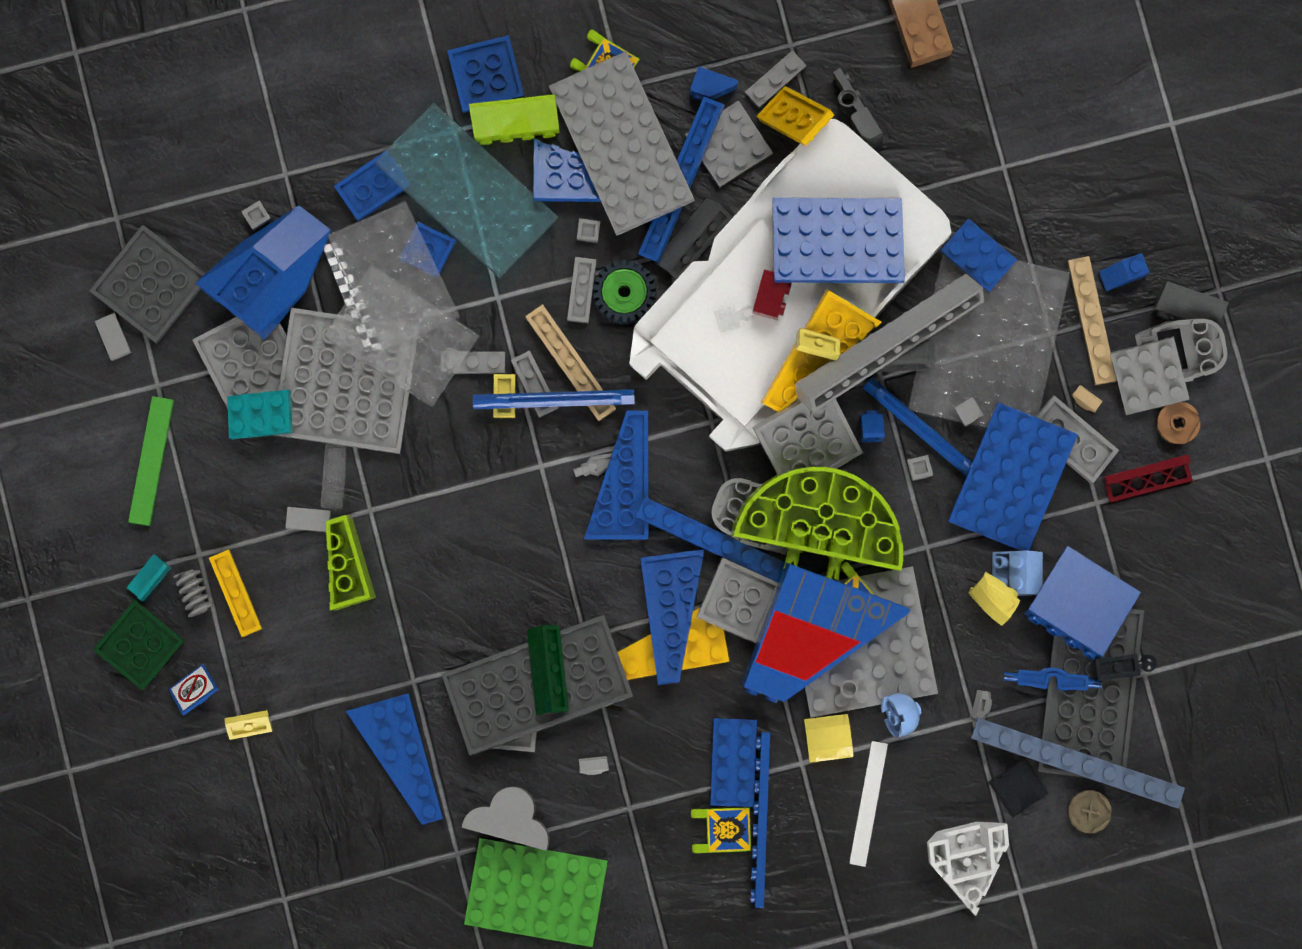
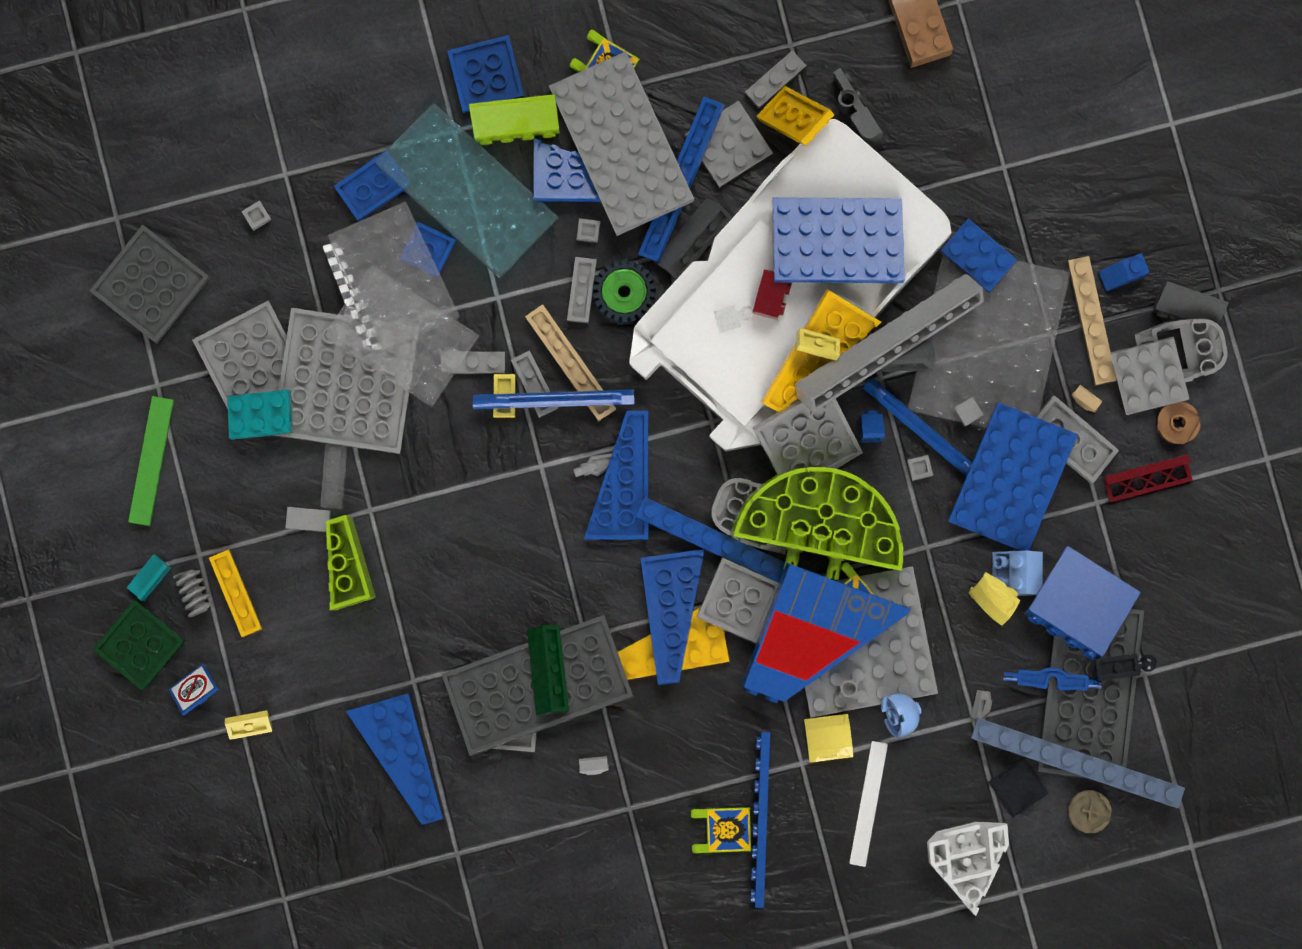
light grey tile [95,313,132,361] -> none
blue wedge [196,206,331,340] -> none
light grey brick [462,787,550,851] -> none
bright green plate [464,838,608,947] -> none
blue slope [690,66,738,102] -> none
blue plate [710,718,757,807] -> none

